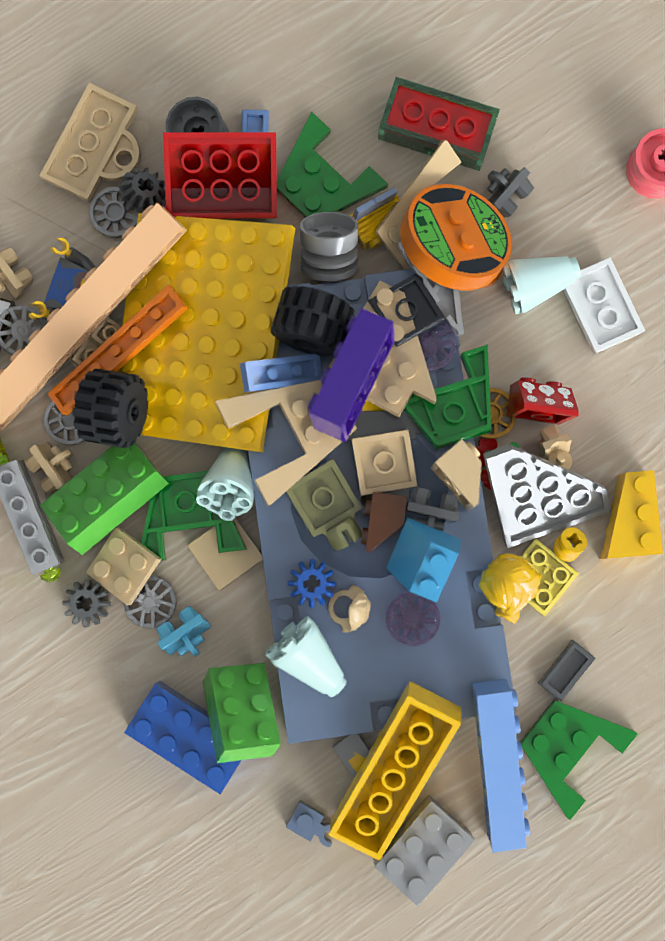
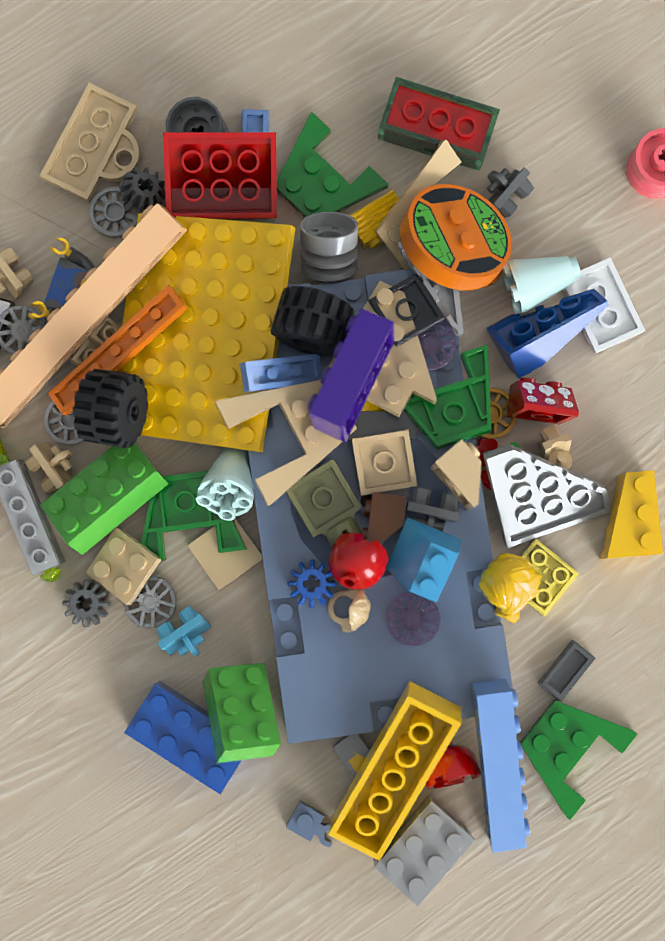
light aqua cone [265,616,347,697] -> none
sand blue piece [352,187,397,221] -> none
yellow wheel [553,527,587,562] -> none
none -> red cylinder [329,533,389,590]
none -> red cylinder [426,740,481,789]
none -> blue wedge [486,289,609,379]

